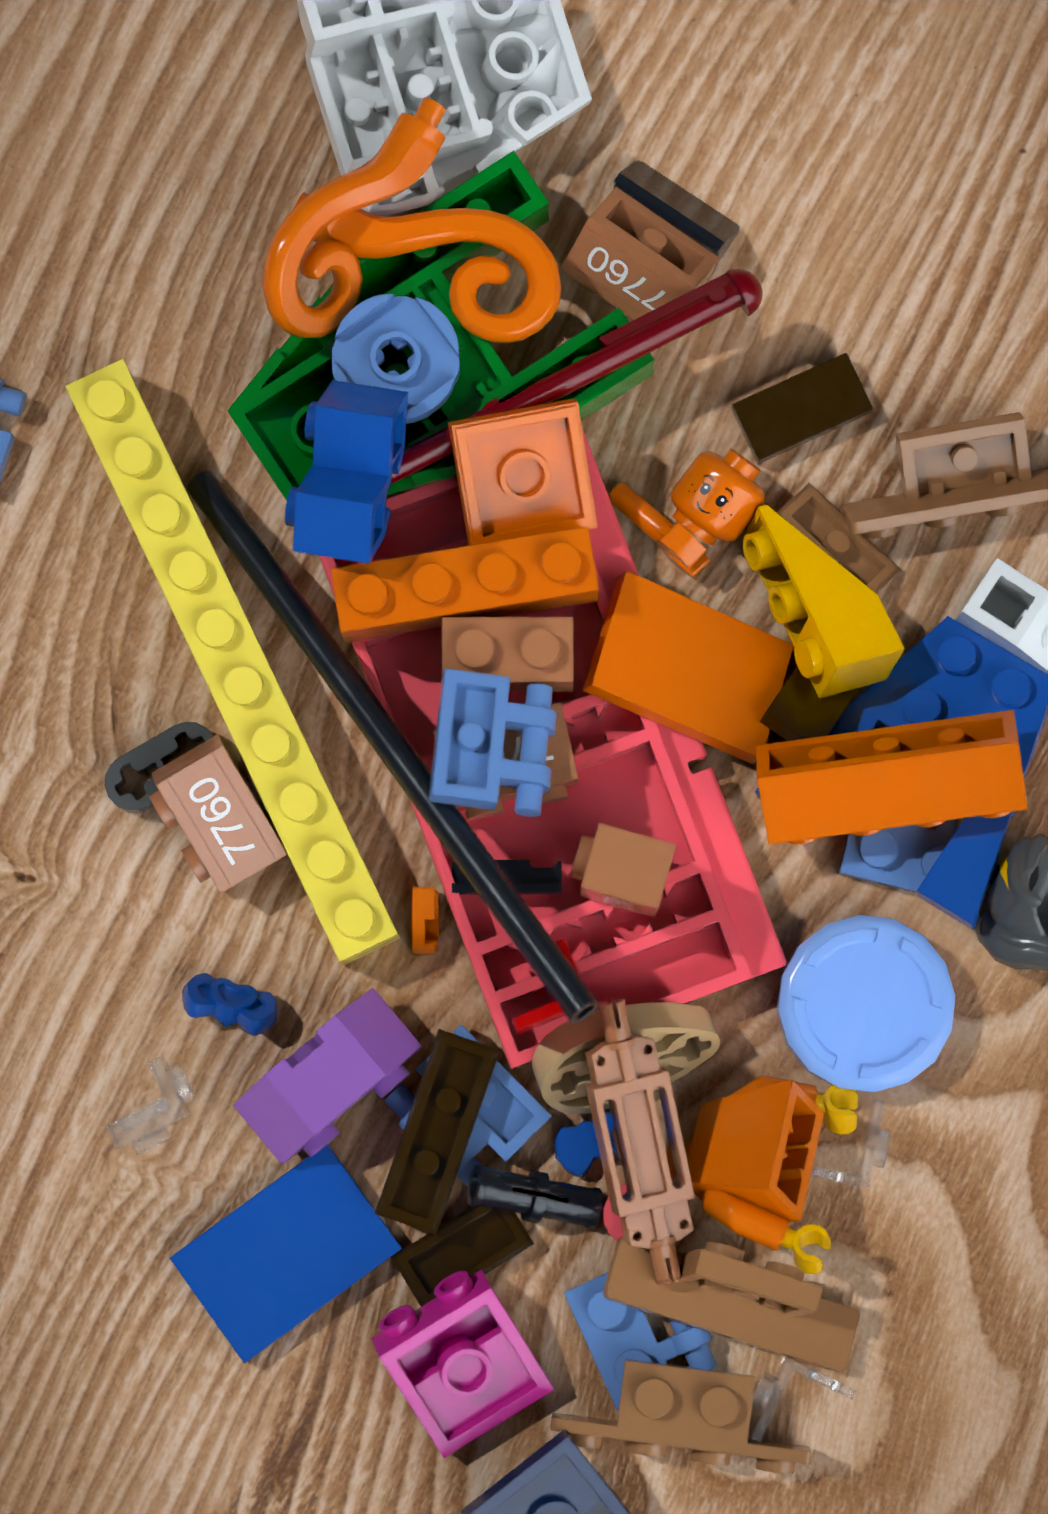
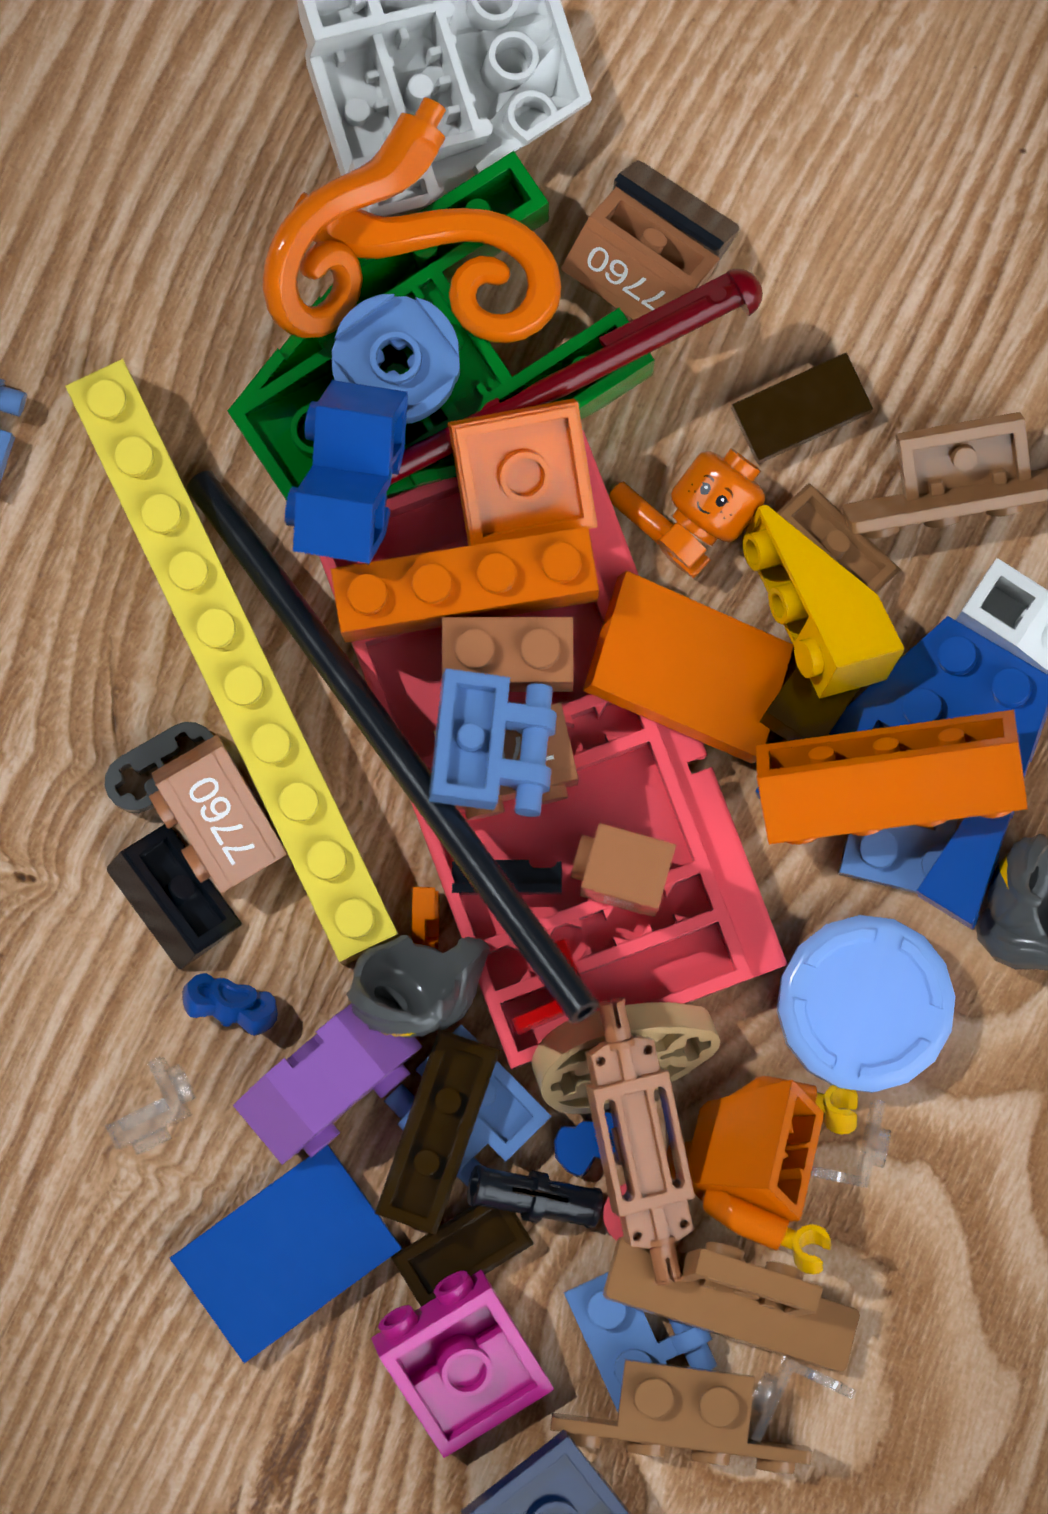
none -> black slope [107,824,242,969]
none -> dark grey hair [347,935,490,1038]

